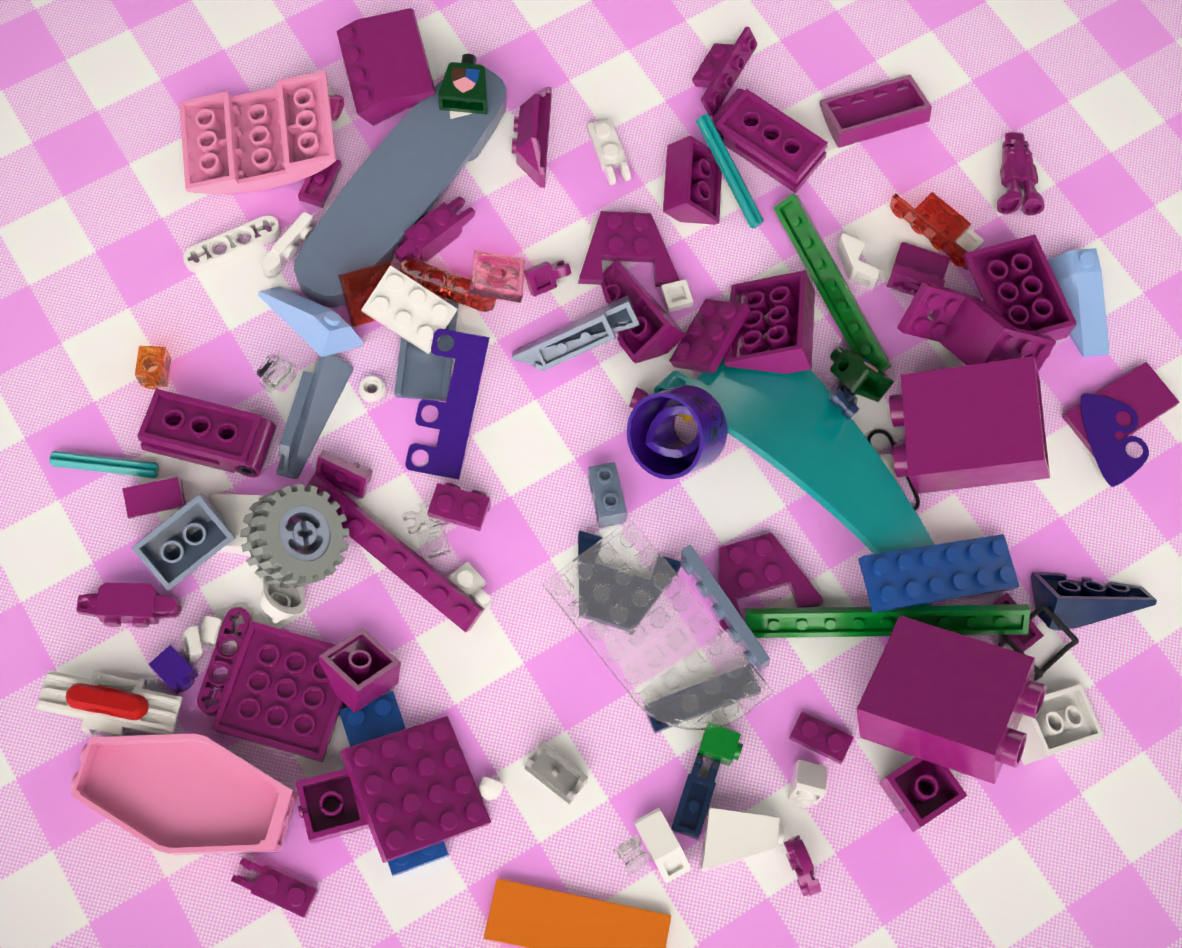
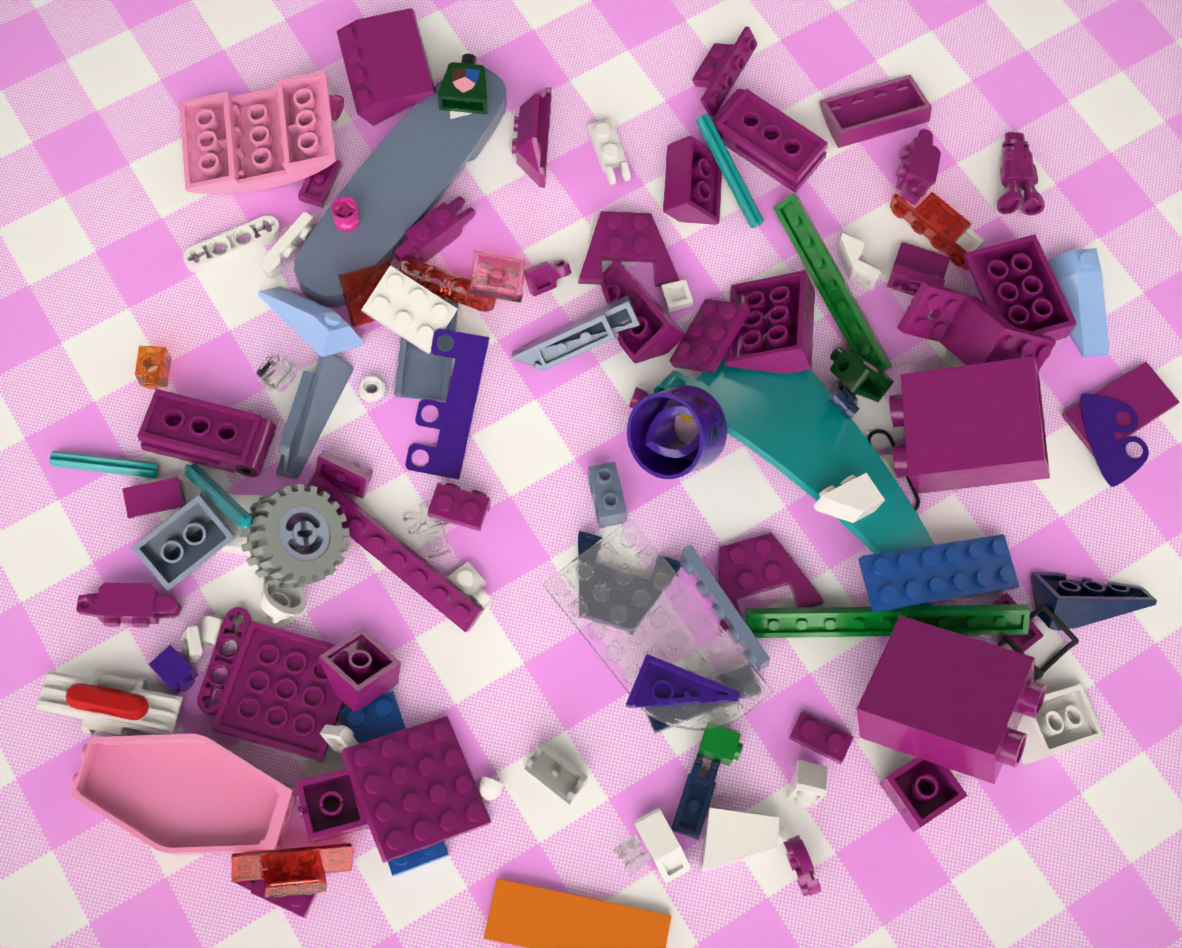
none -> teal axle [184,463,252,529]
none -> clear red bracket [231,843,353,898]
none -> white plate [320,724,359,753]
none -> dark pink wheel [331,196,360,232]
none -> dark purple wing [625,654,741,708]
none -> white slope [813,473,885,523]
none -> magenta hinge [895,128,941,205]

